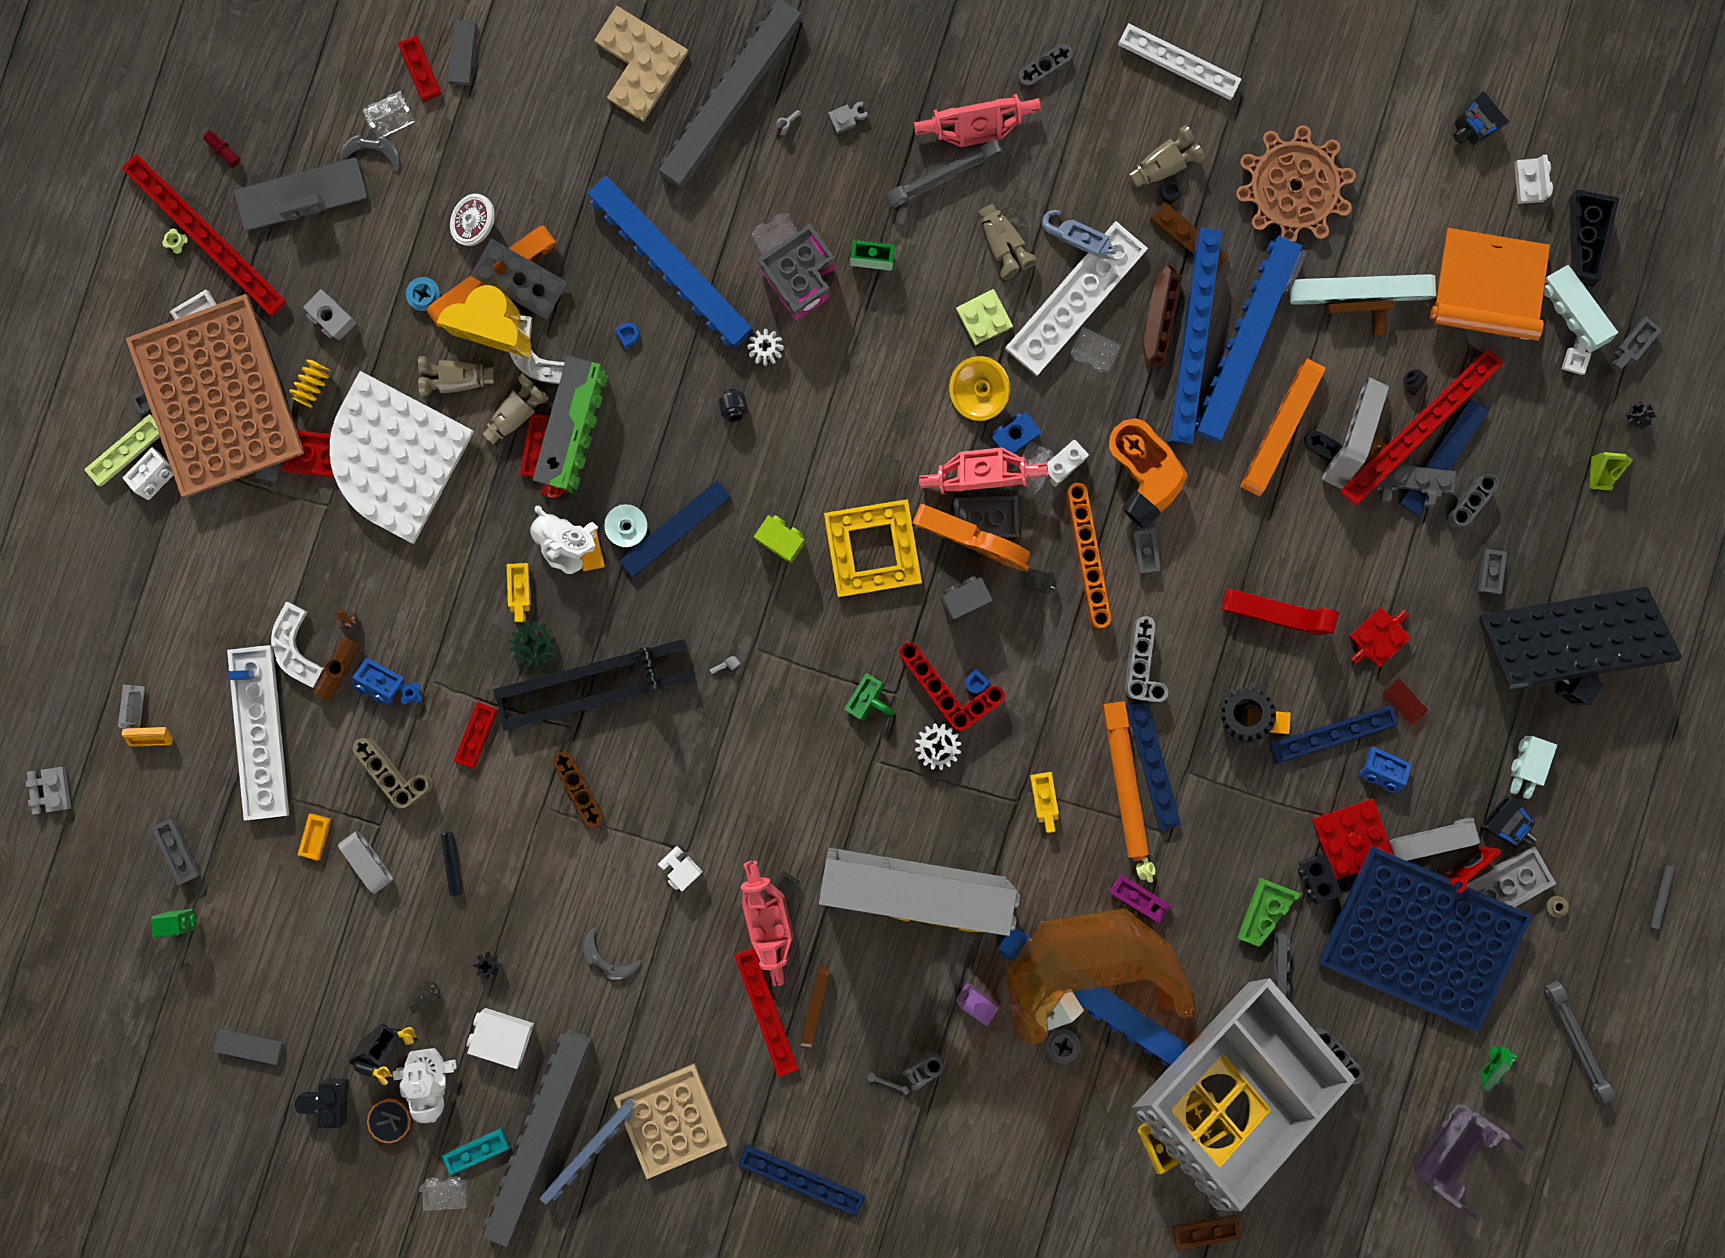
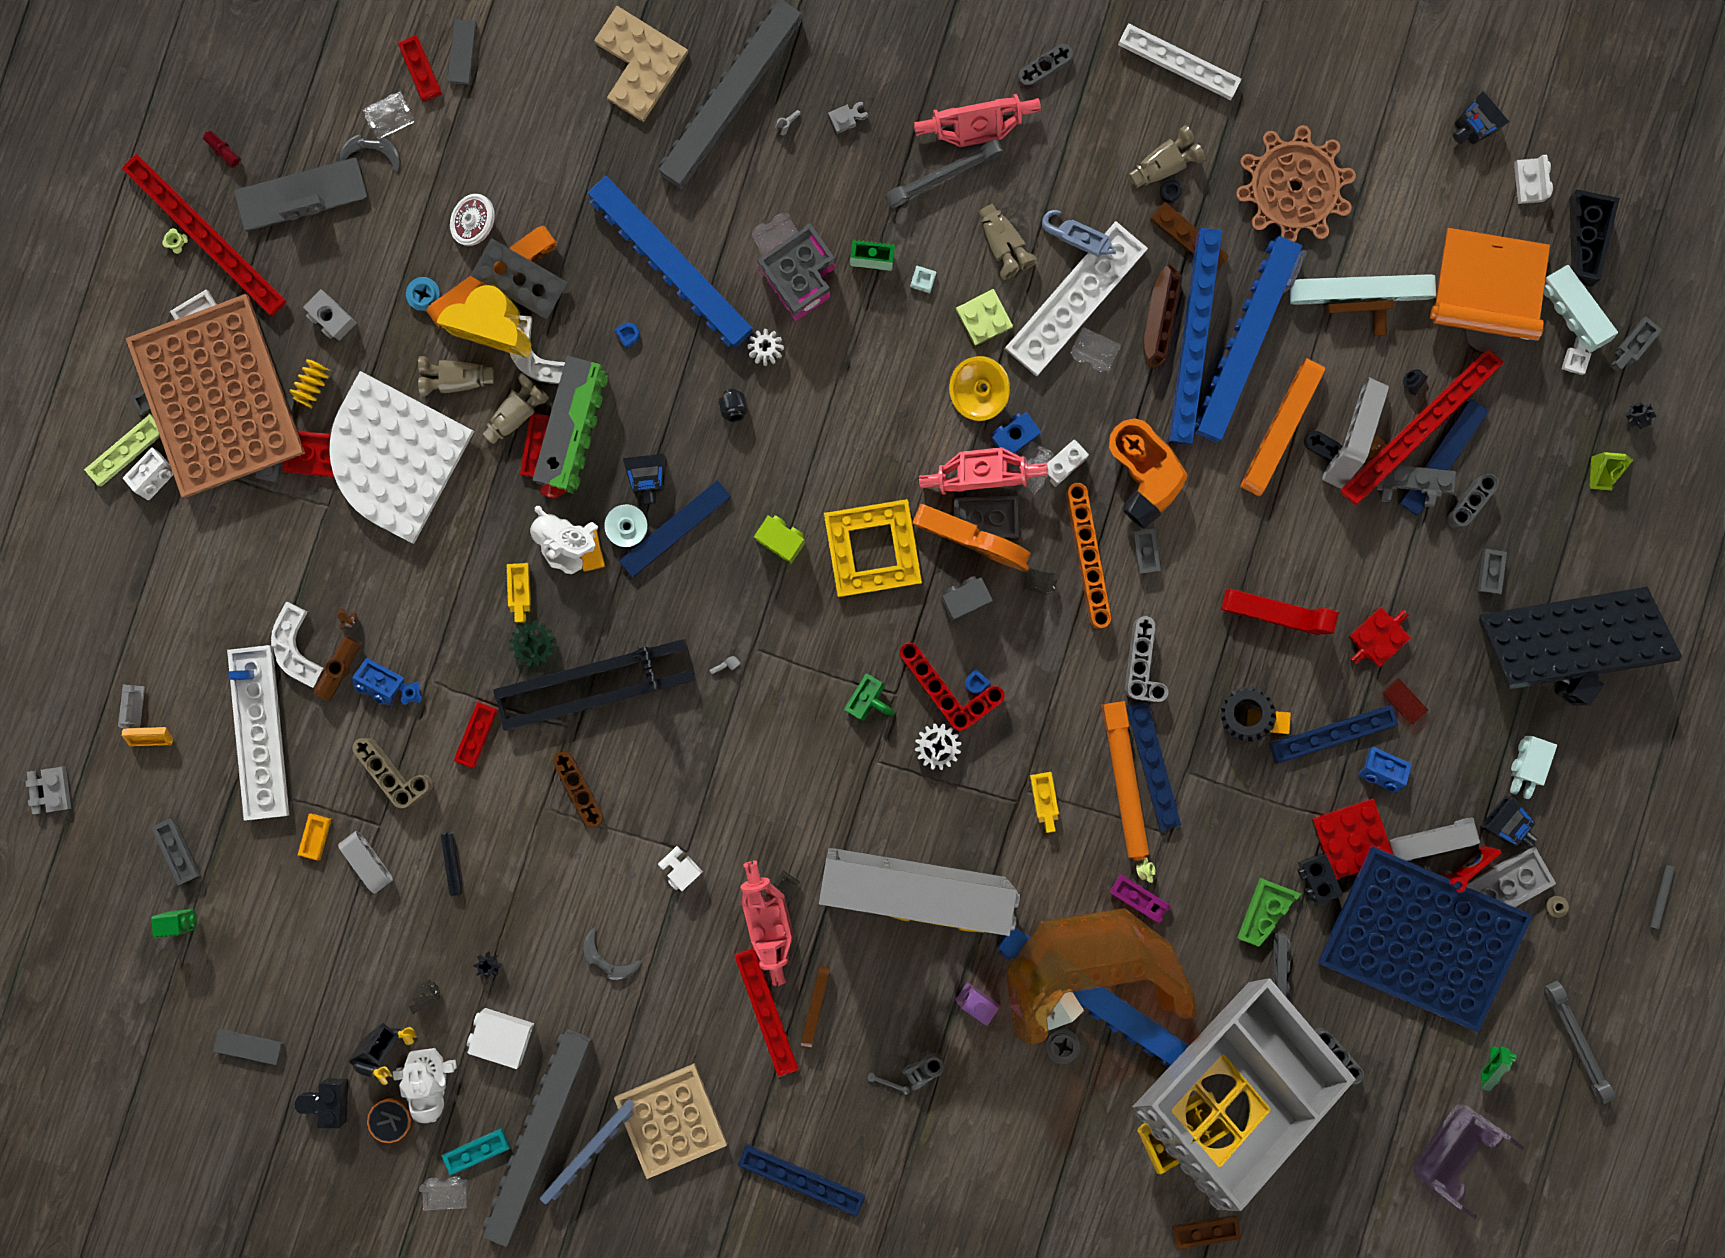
none -> black torso [623,454,666,505]
none -> light aqua tile [910,266,936,293]

